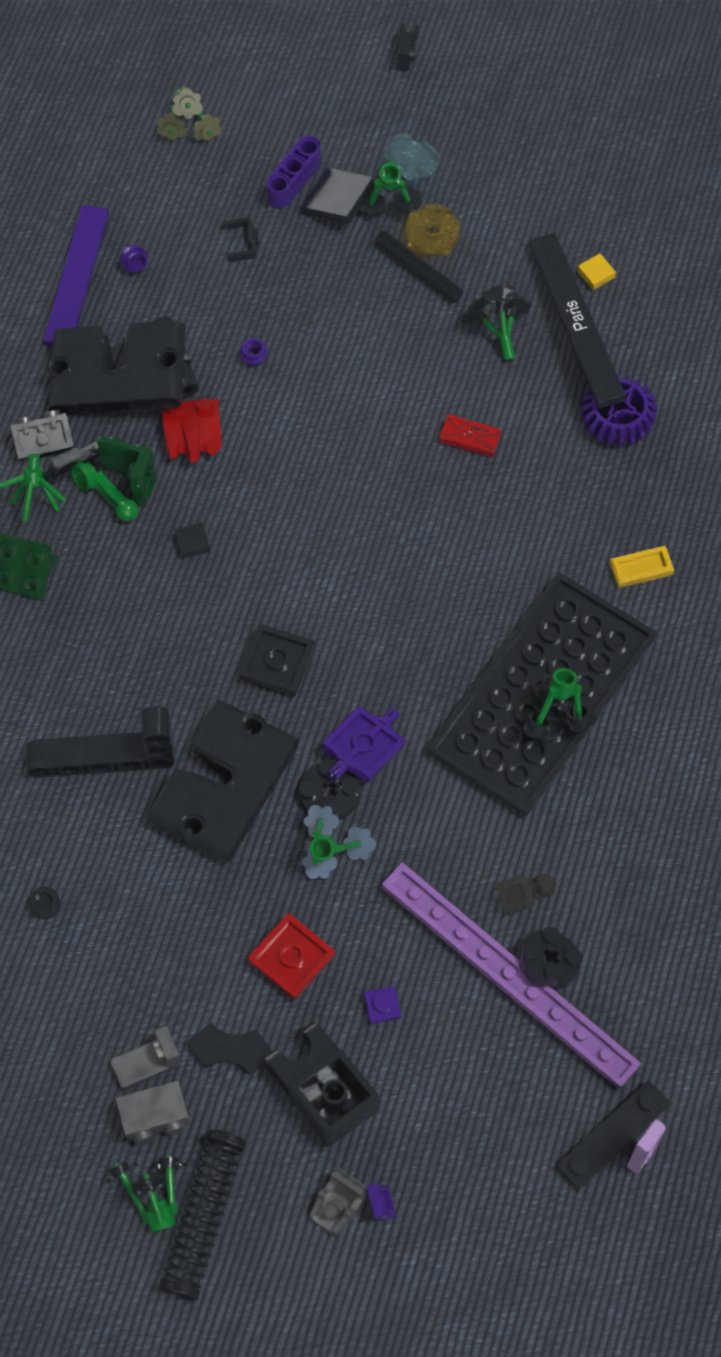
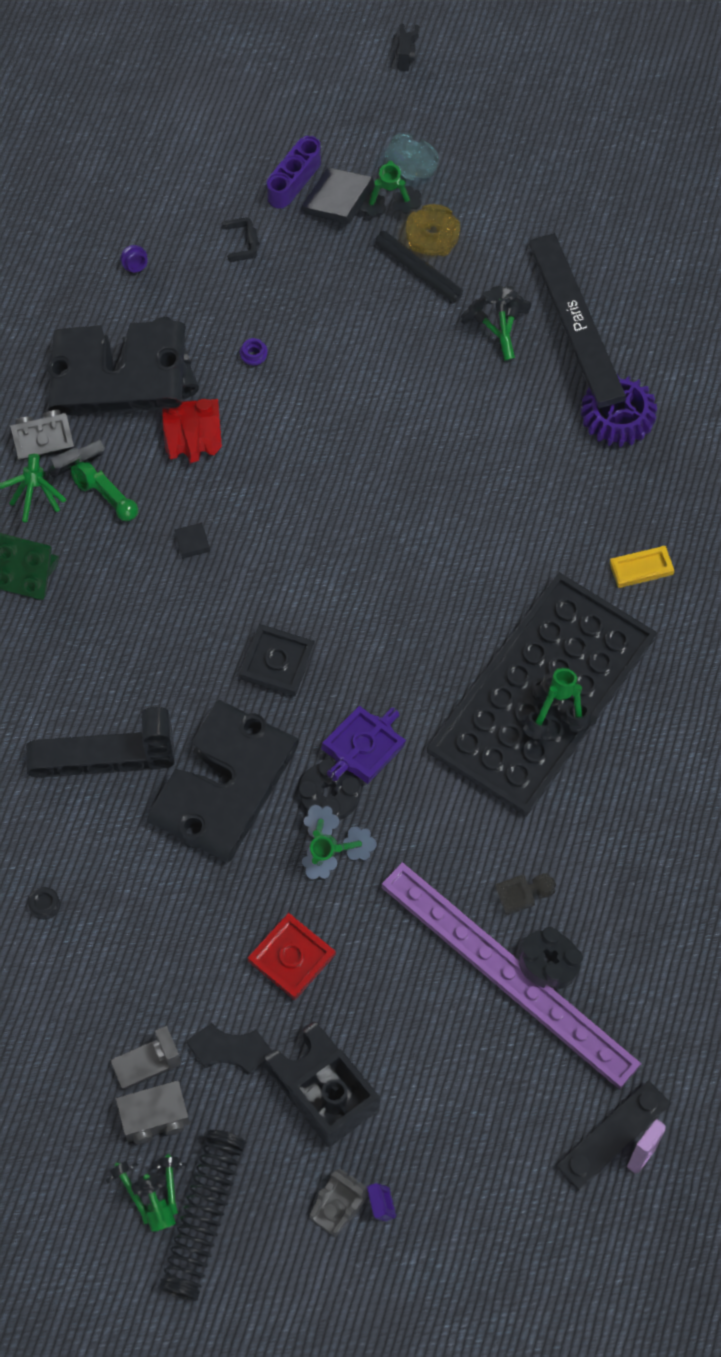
dark purple tile [44,205,109,347] -> none
dark green bracket [97,436,158,508] -> none
olive plant [157,86,221,141] -> none
dark purple plate [364,986,401,1025] -> none
red tile [439,414,502,458] -> none
yellow tile [577,254,616,290] -> none

